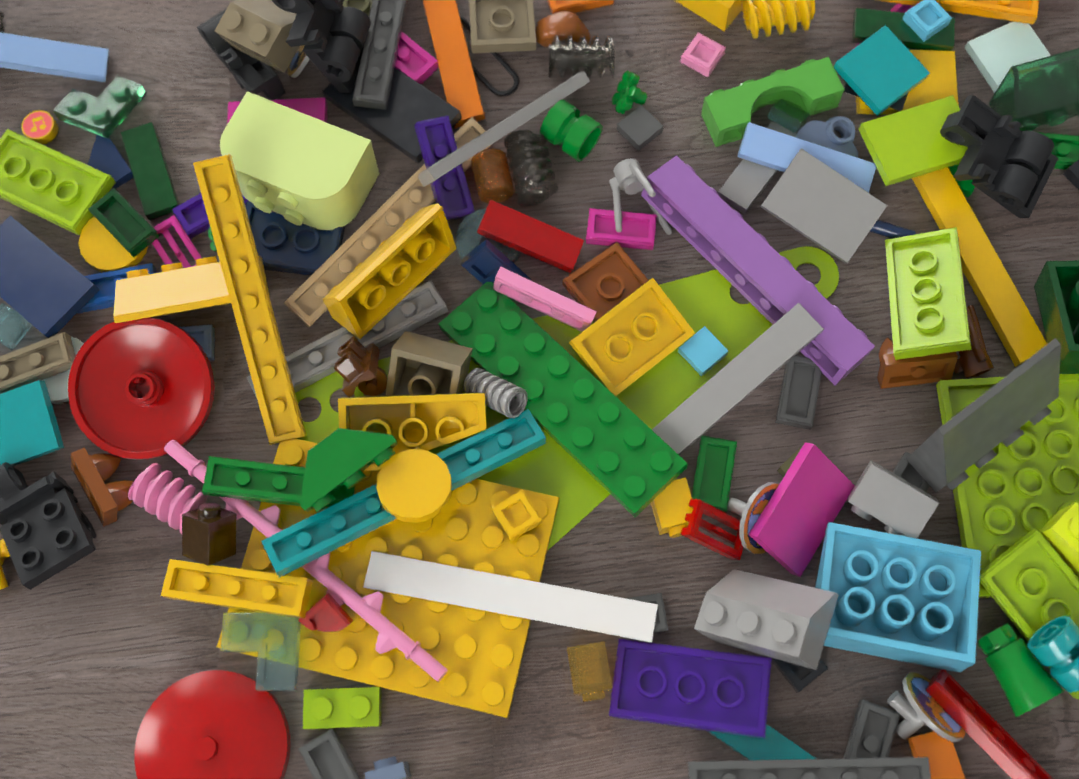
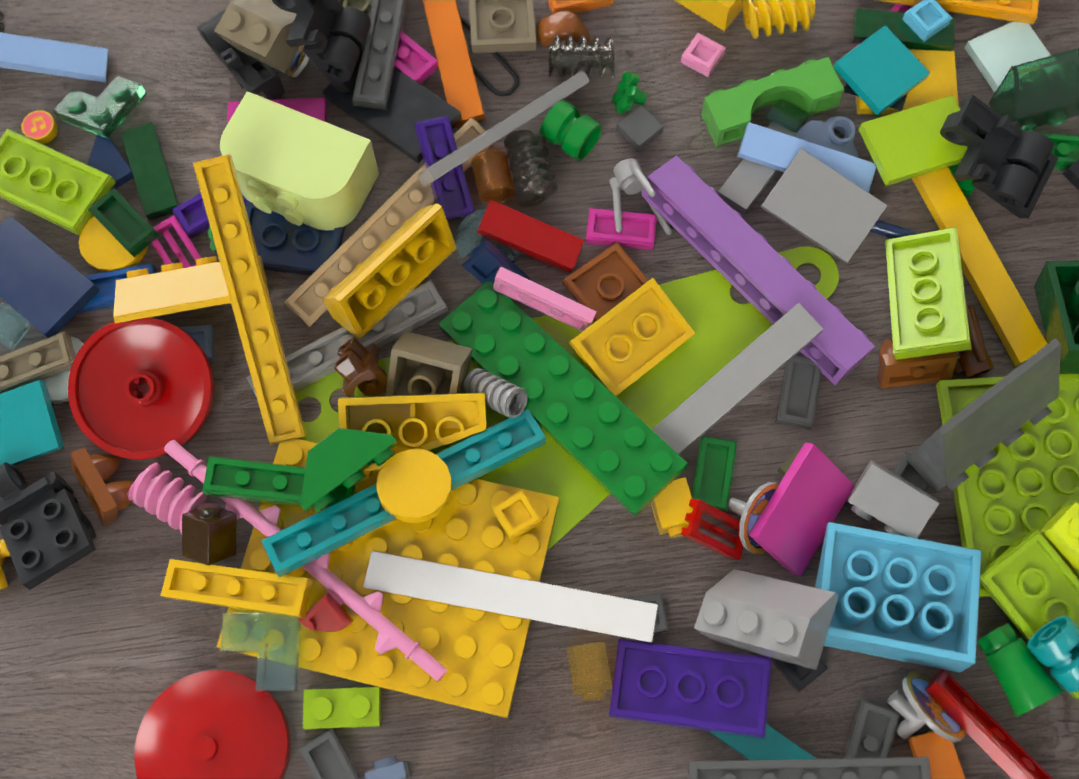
medium azure tile [678,326,729,377] -> none

